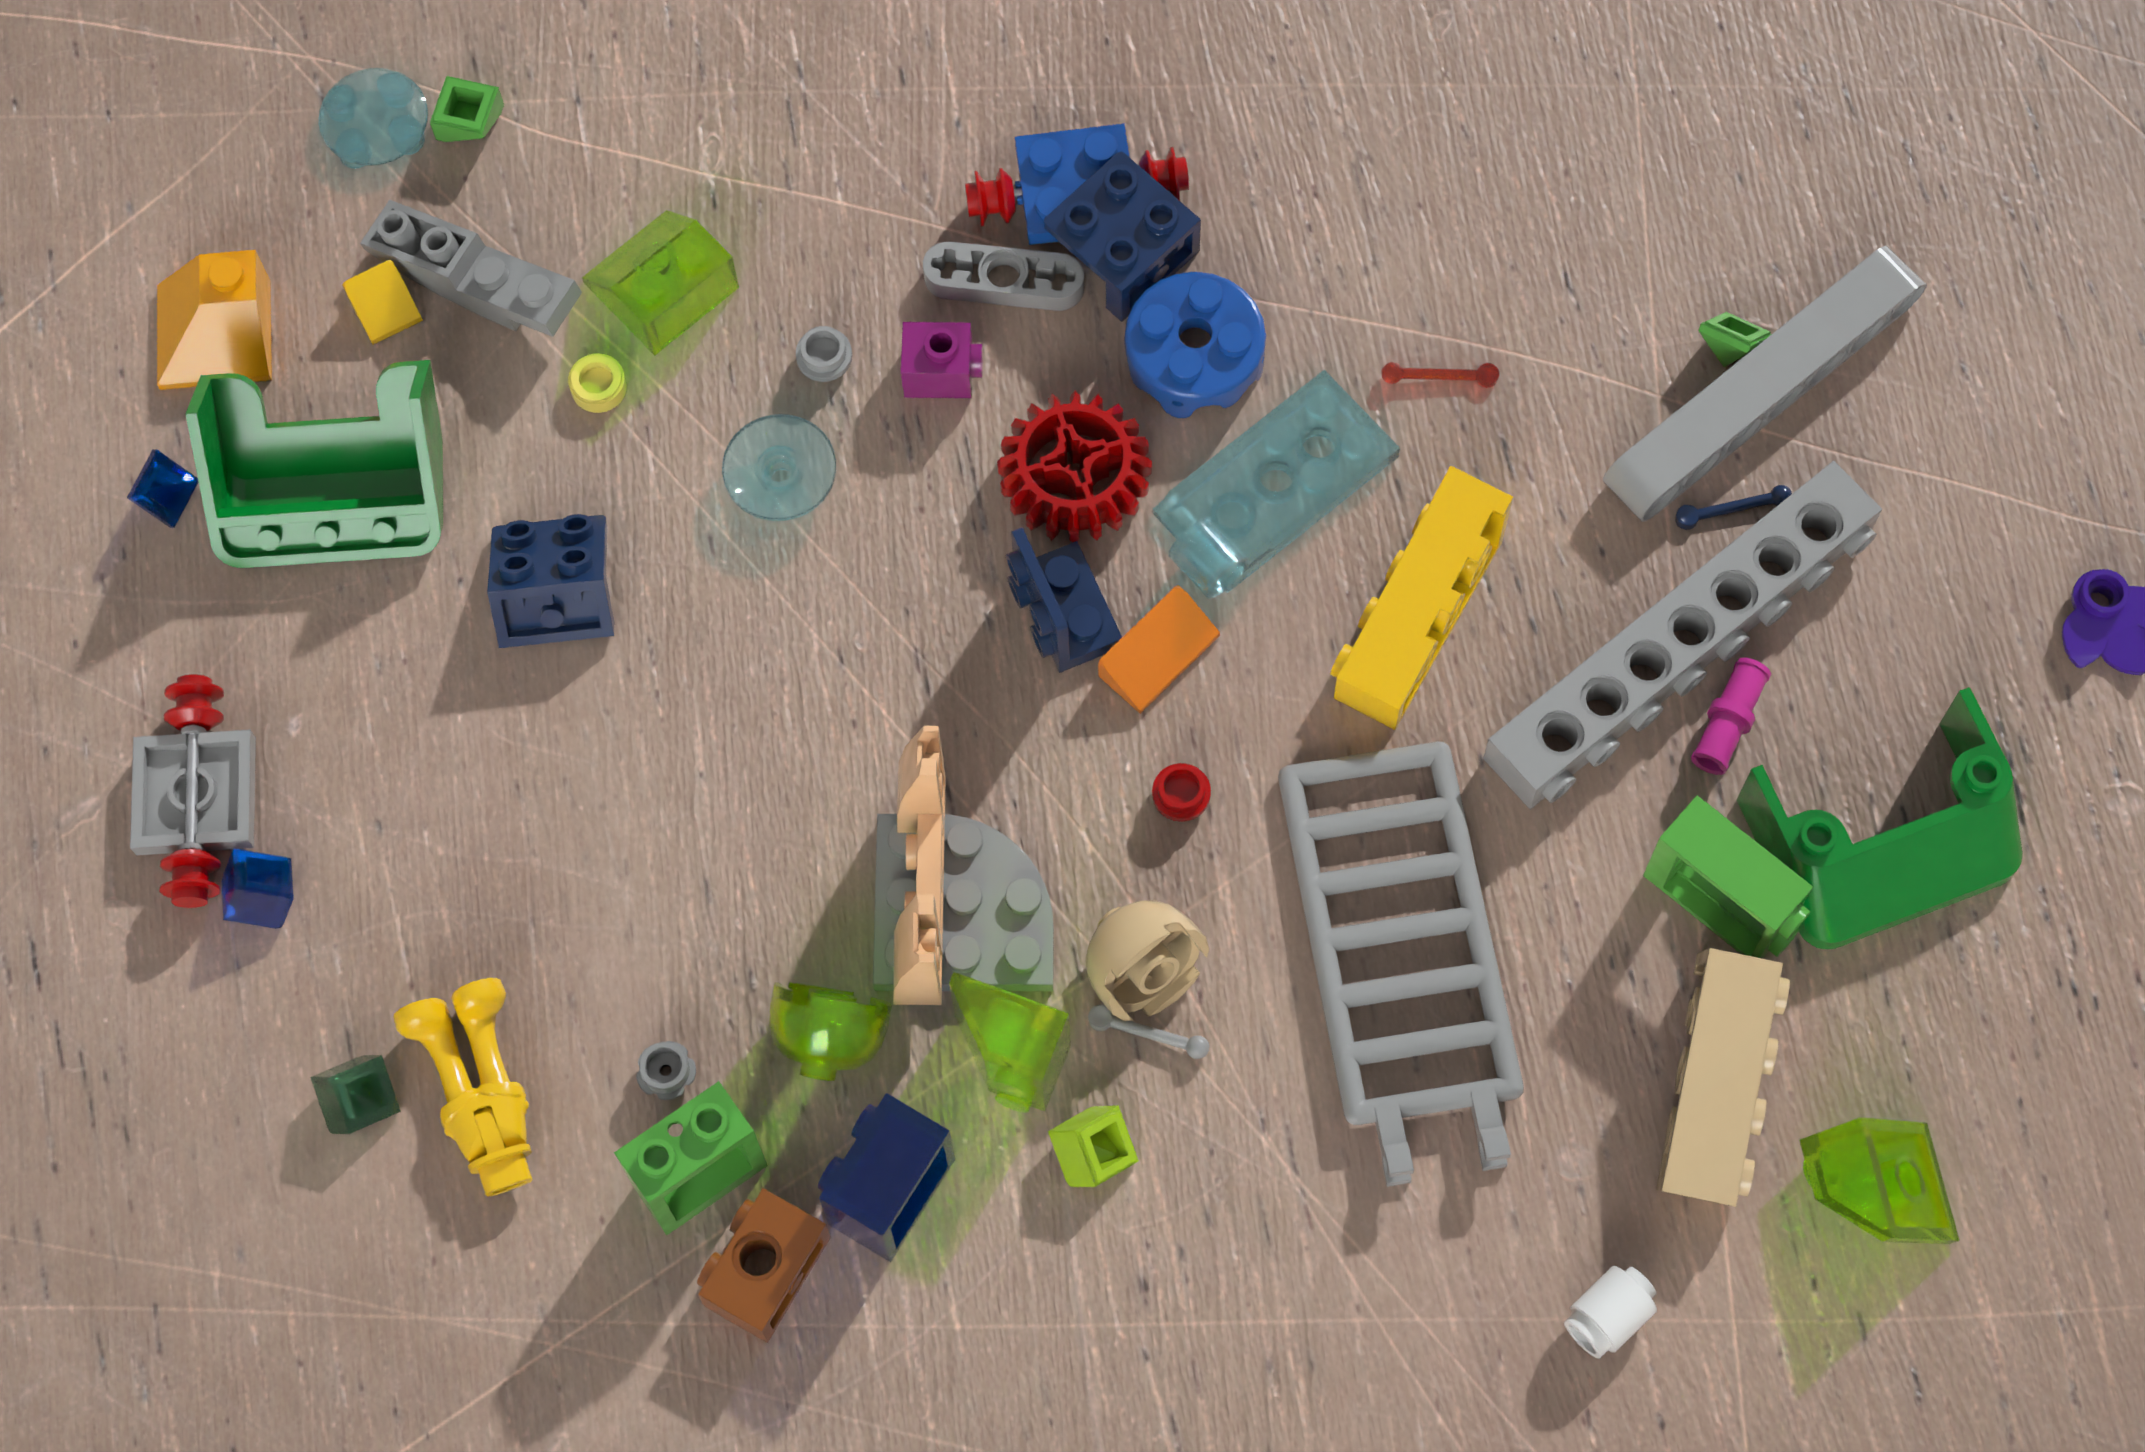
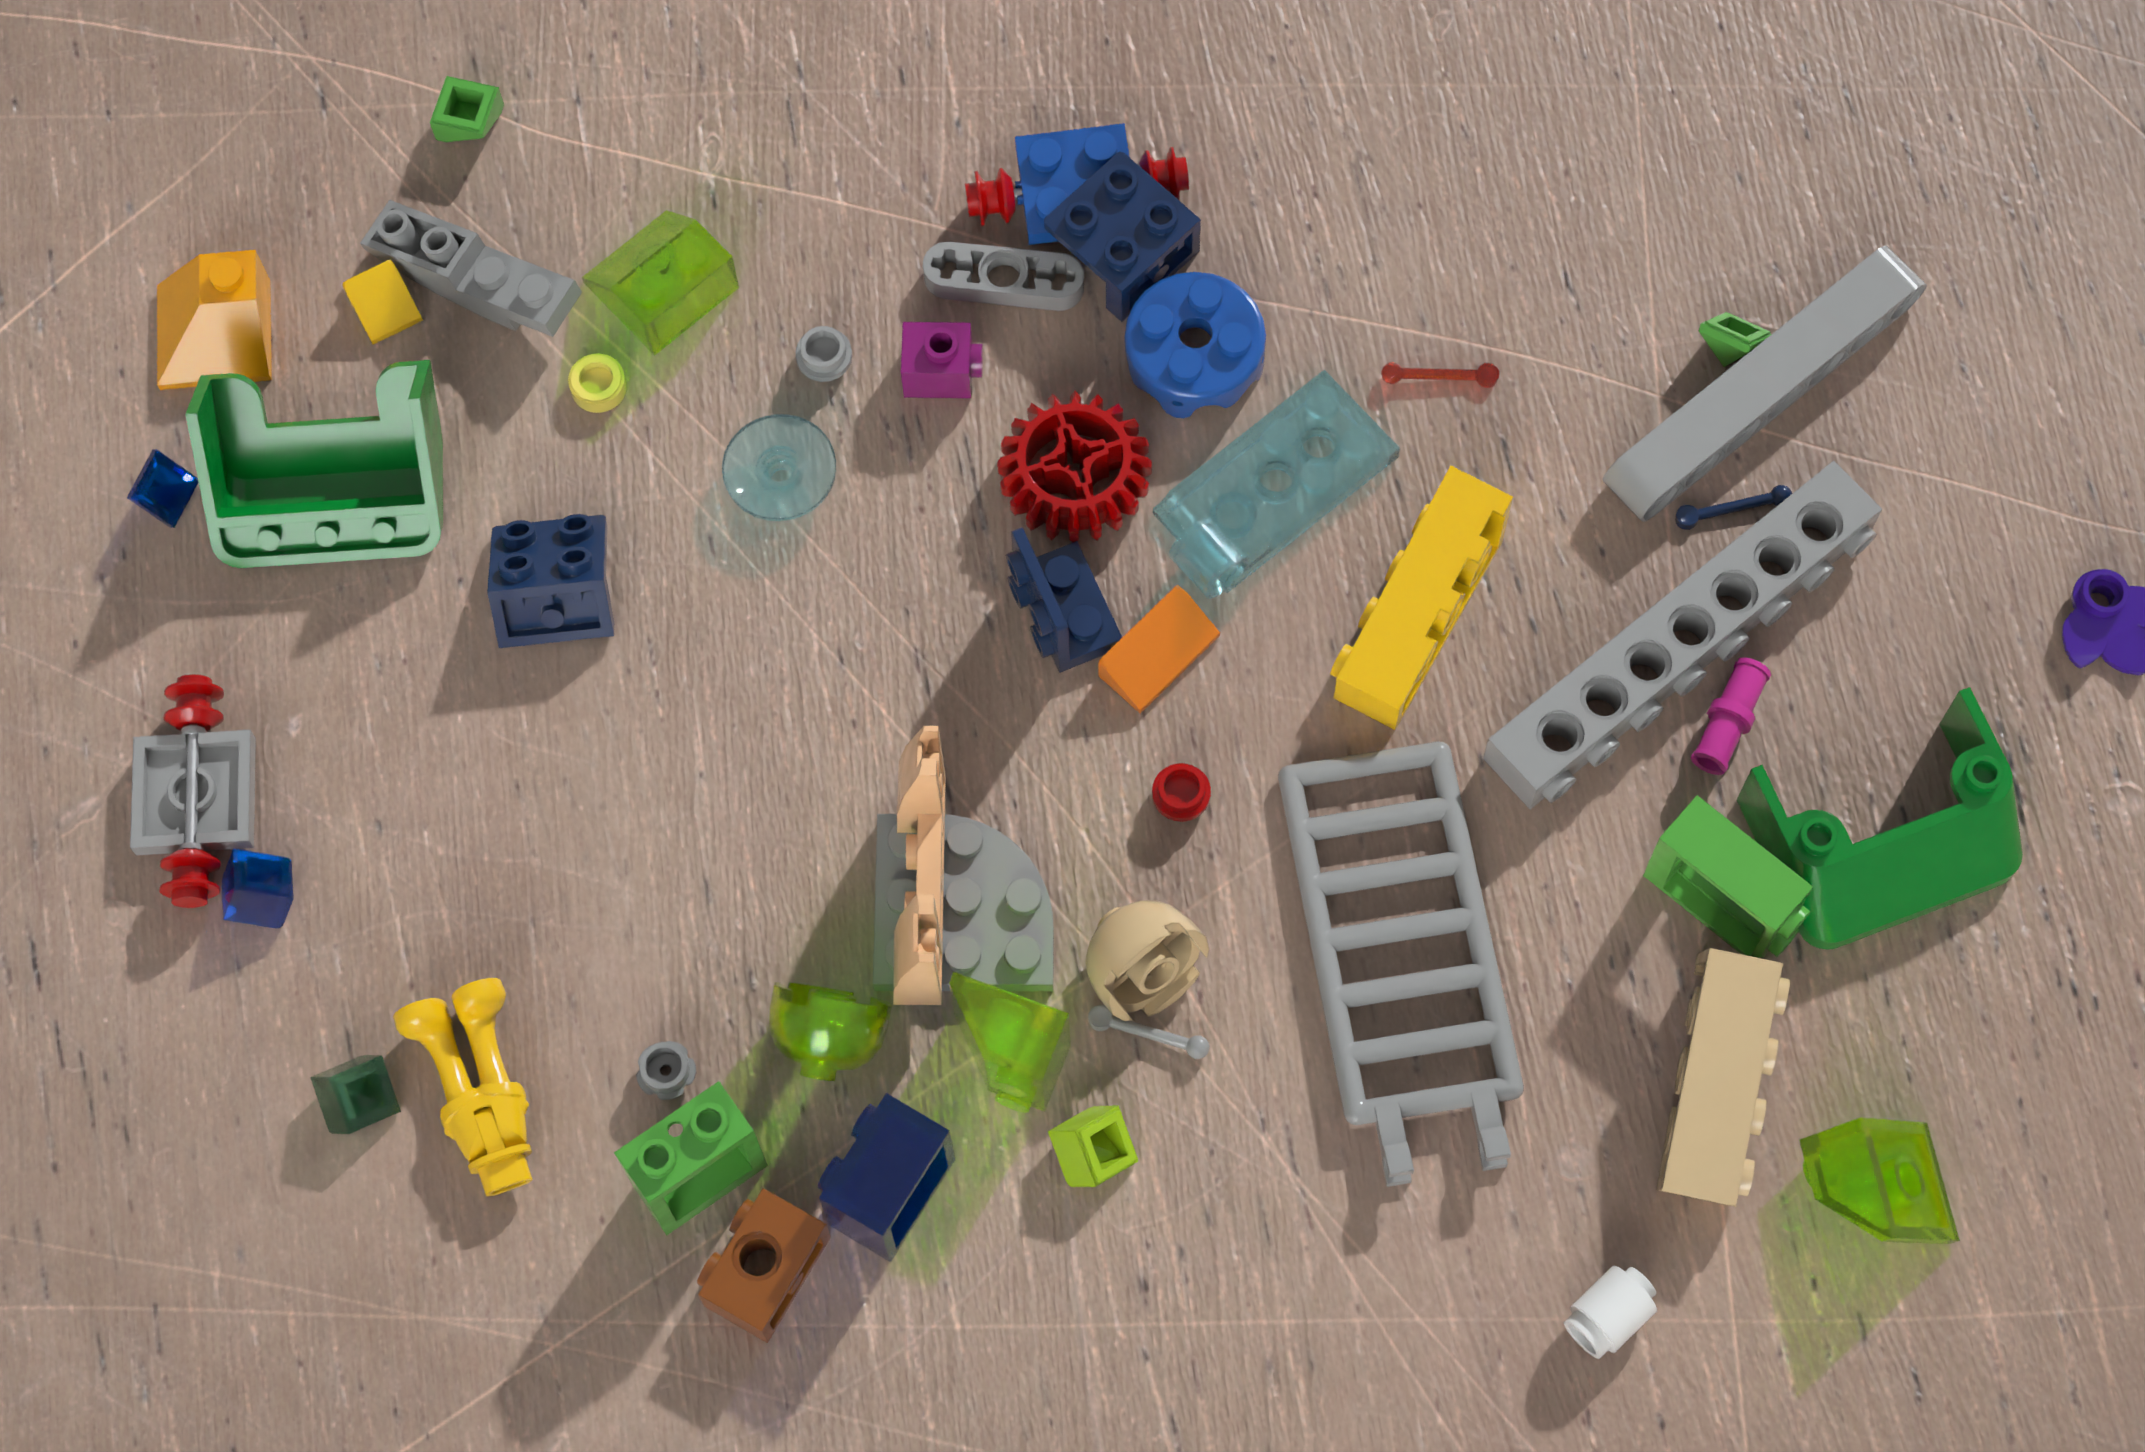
clear light blue dish [318,68,428,169] -> none

